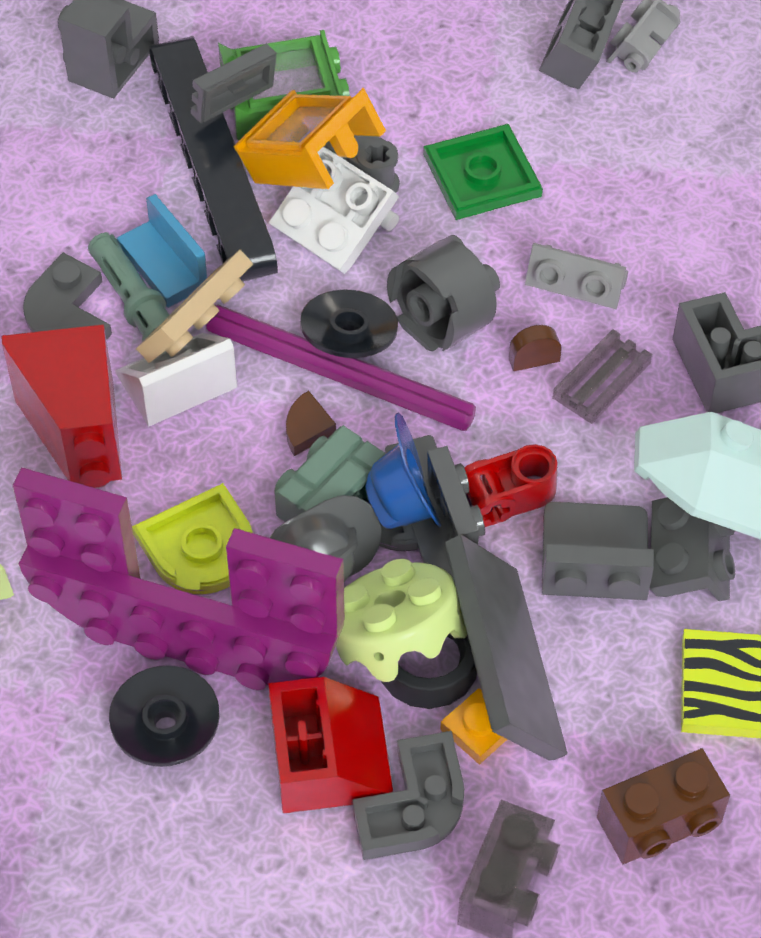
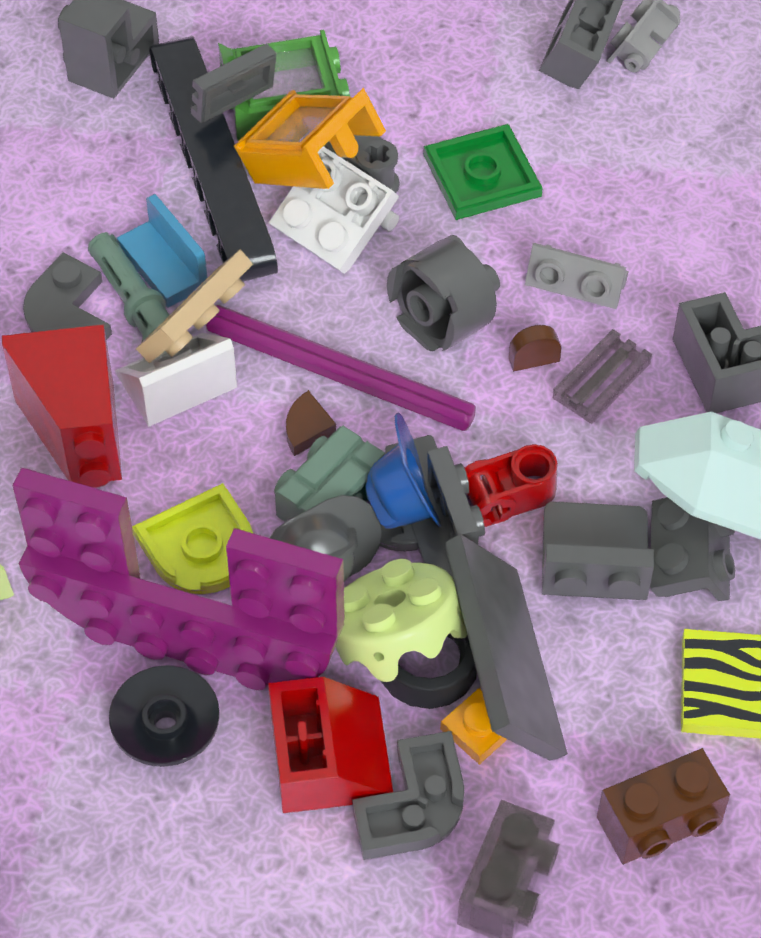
black dish [300,290,398,358] -> none

